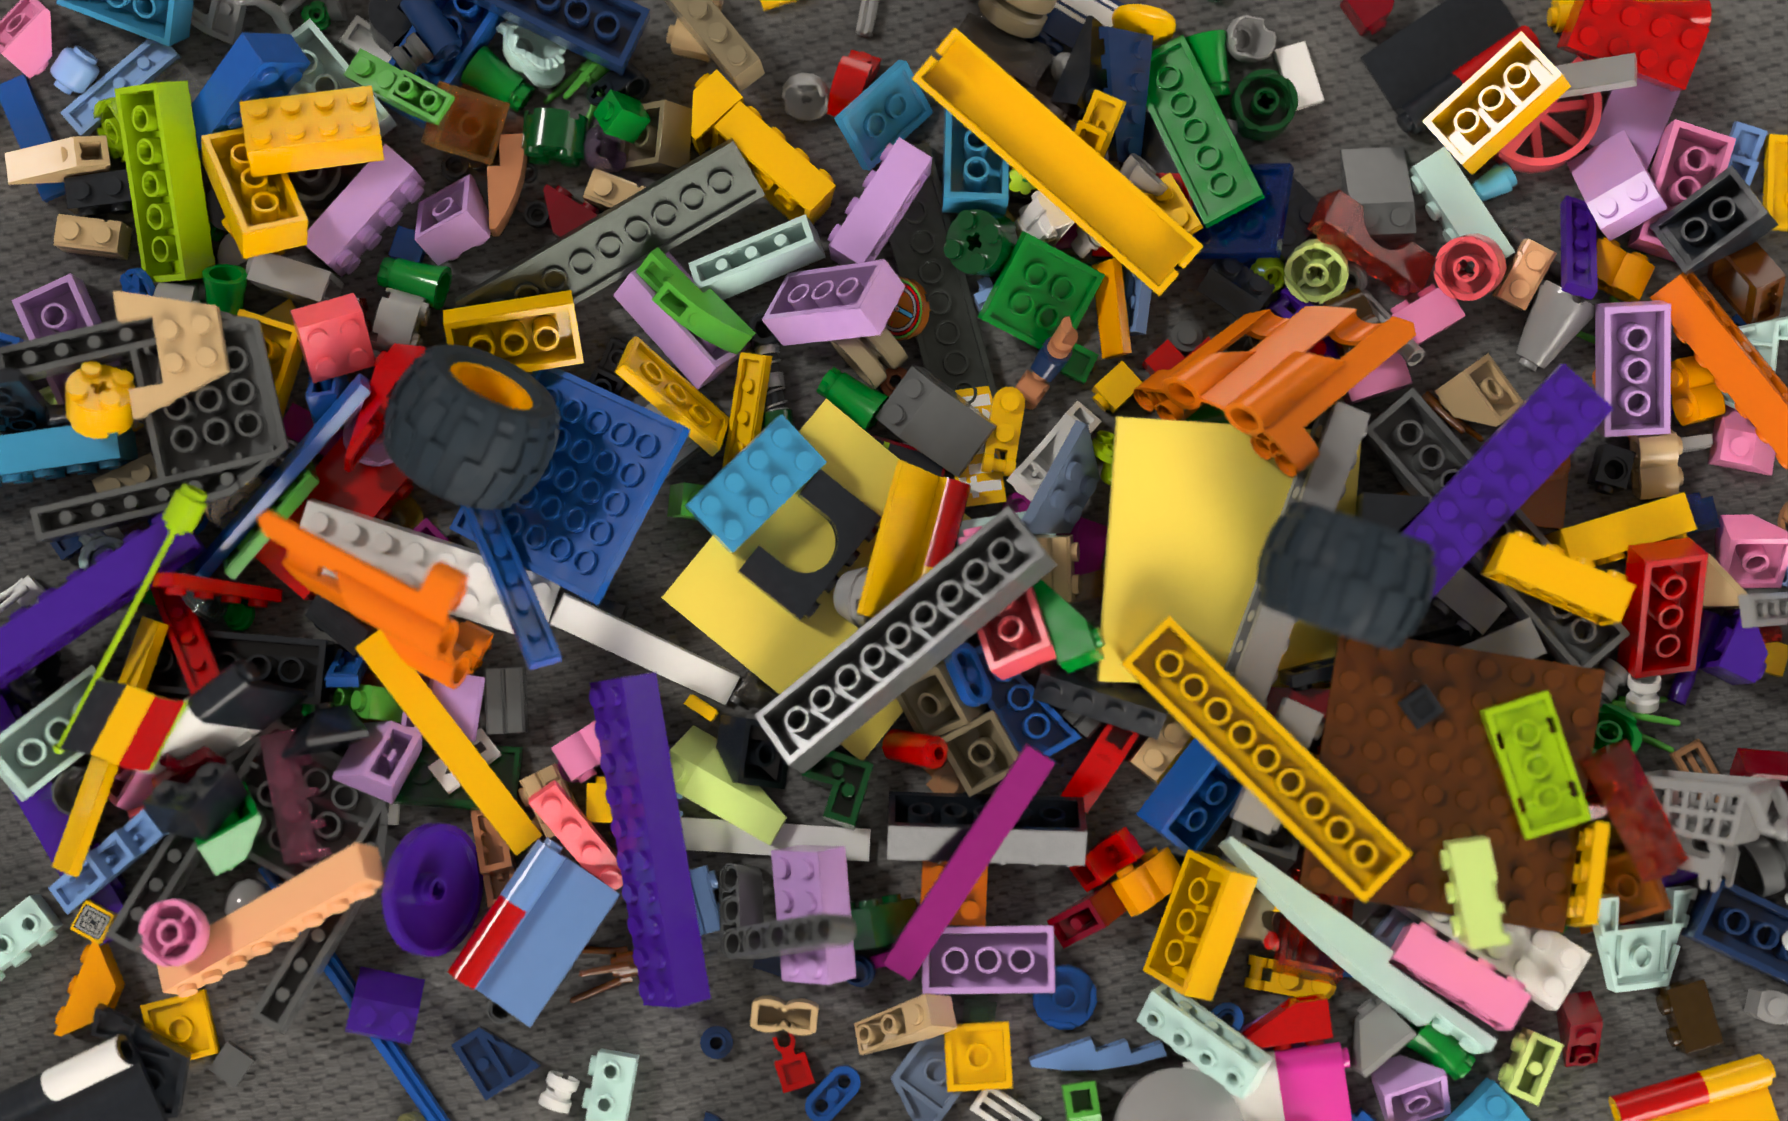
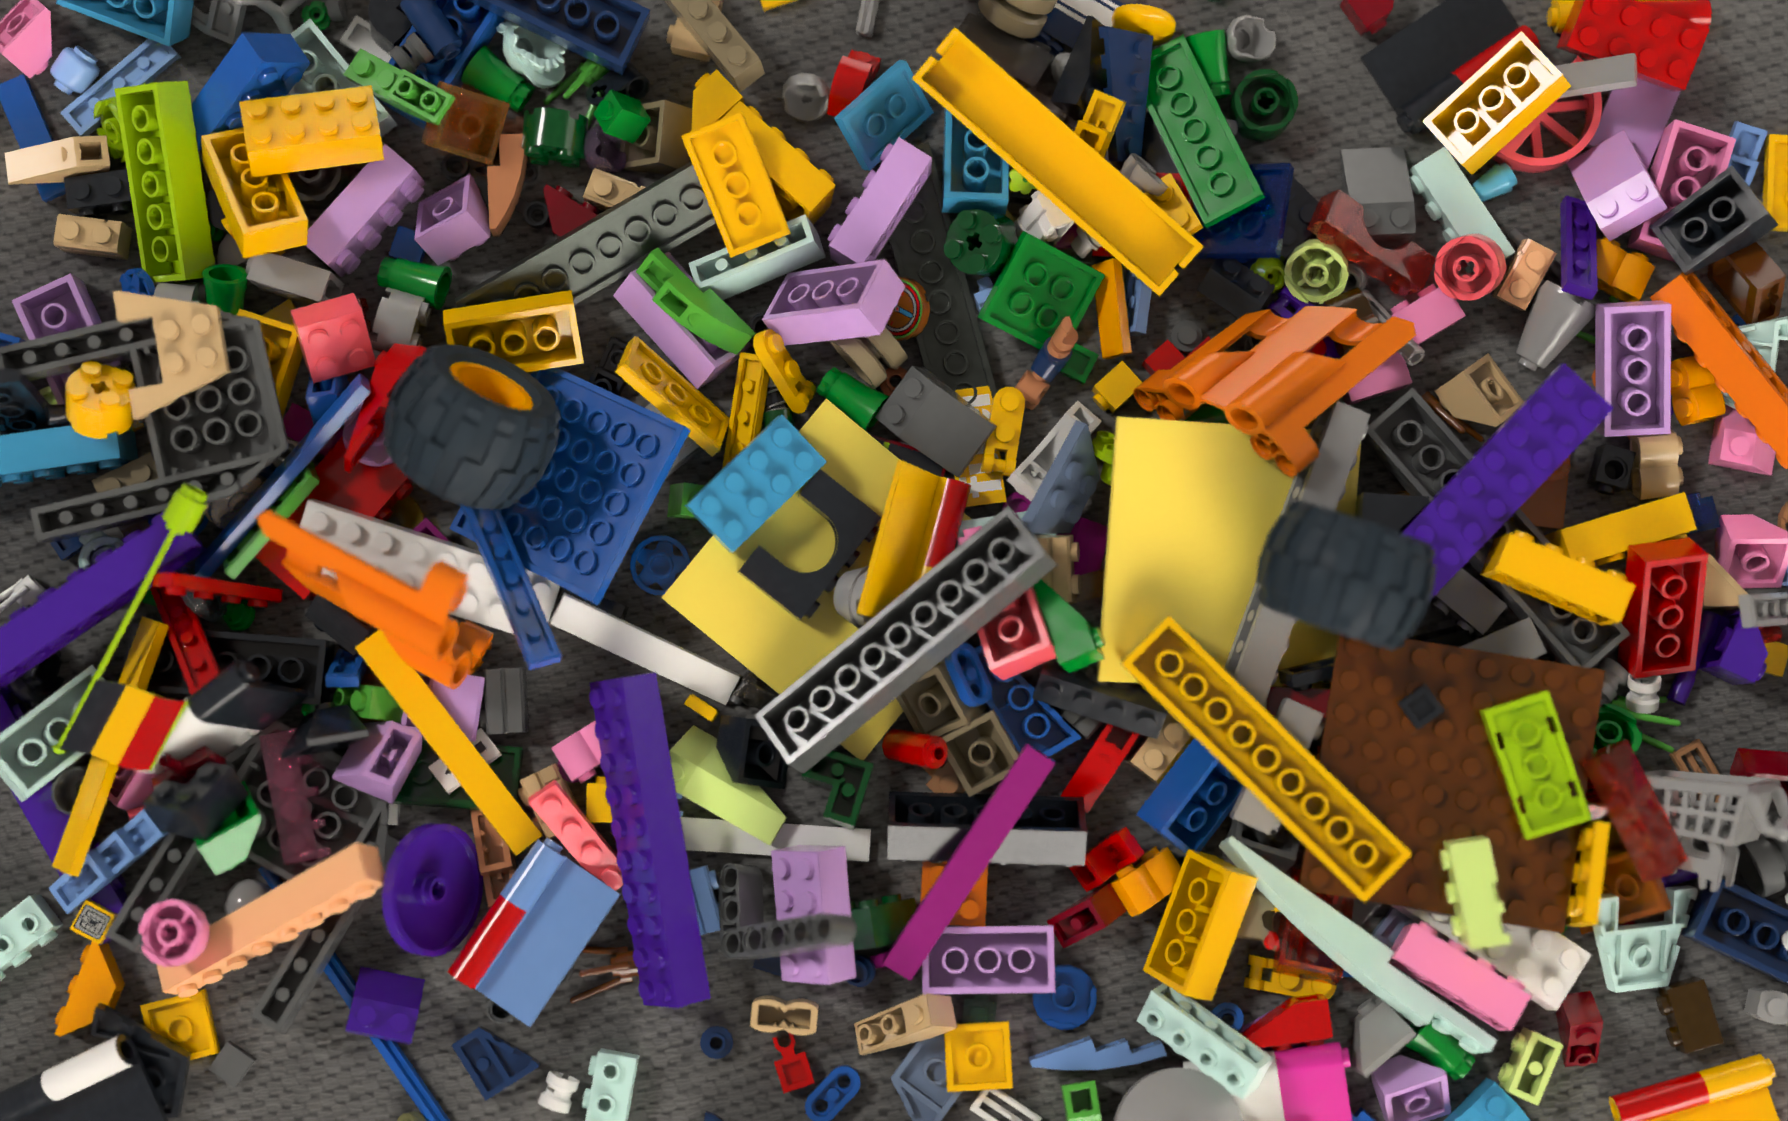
white tile [1273,41,1324,110] -> none
light grey tile [1681,434,1713,453] -> none
none -> blue wheel [630,535,691,596]
none -> yellow tile [681,111,791,258]
none -> yellow plate [753,329,816,414]

